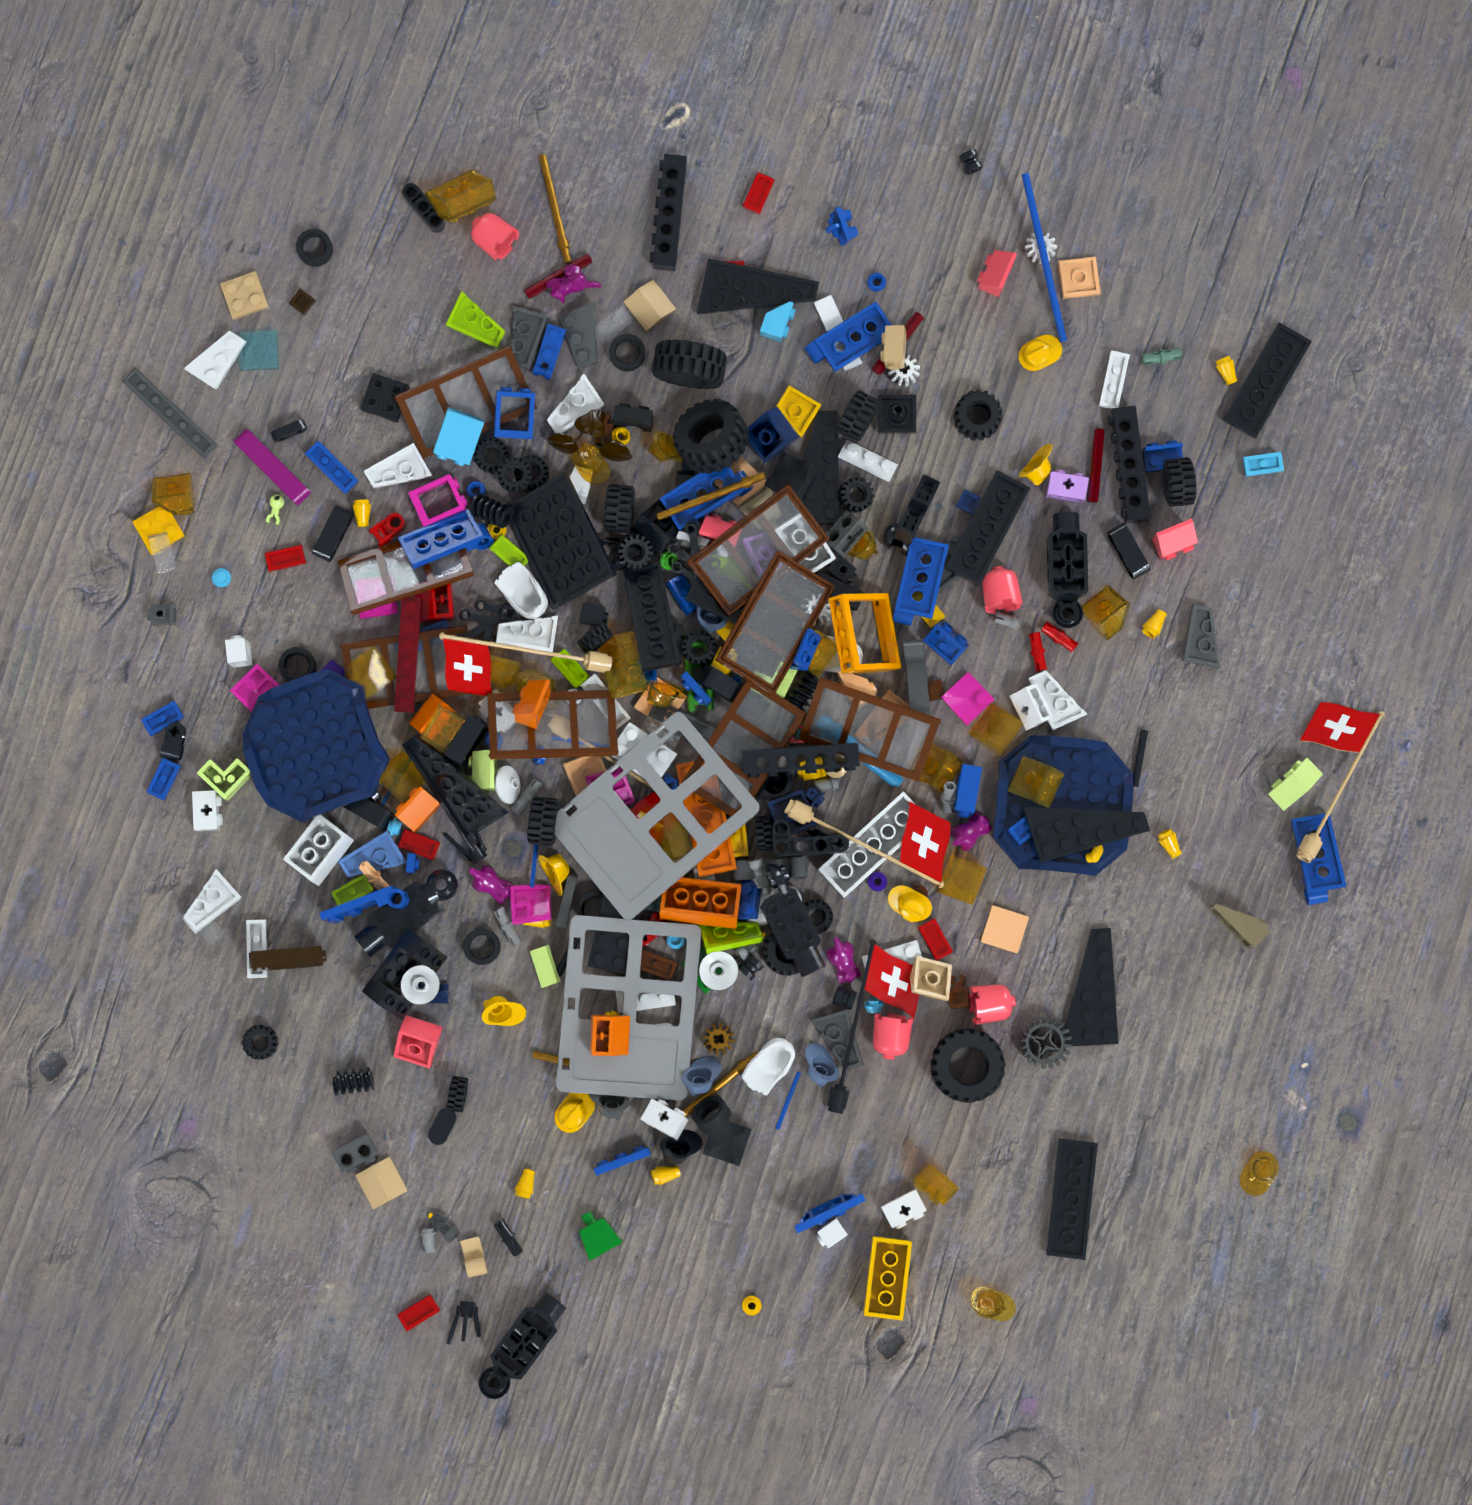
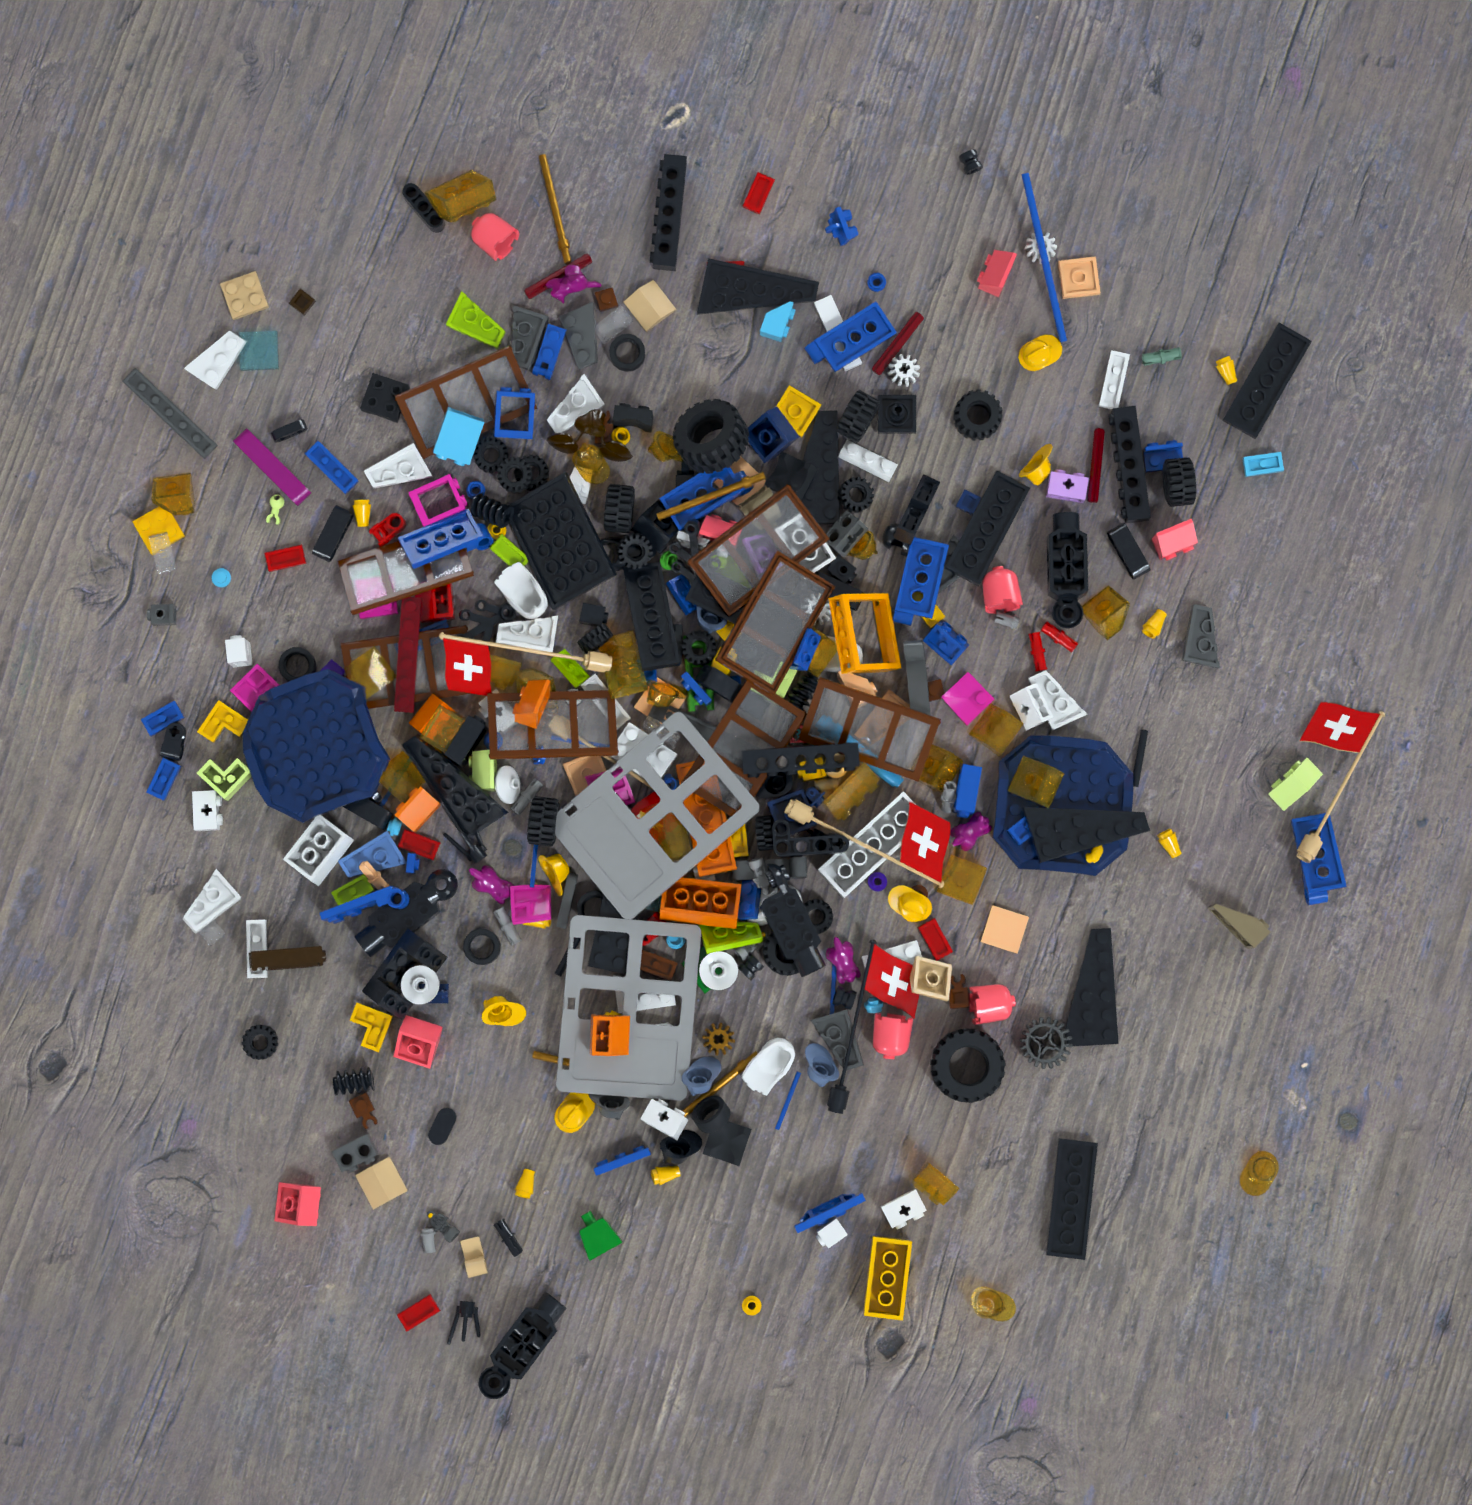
black tyre [296,229,333,267] -> none
black tyre [447,1076,469,1113] -> none
yellowish green tile [530,945,561,988] -> none
black tyre [652,339,727,389] -> none
tan brick [881,325,907,370] -> none
none -> yellow plate [197,700,248,743]
none -> coral slope [274,1182,321,1226]
none -> yellow plate [349,1002,393,1052]
none -> reddish brown plate [349,1092,378,1129]
none -> reddish brown plate [595,287,618,312]
none -> clear yellow slope [822,762,879,821]
none -> blue piece [830,964,836,1014]

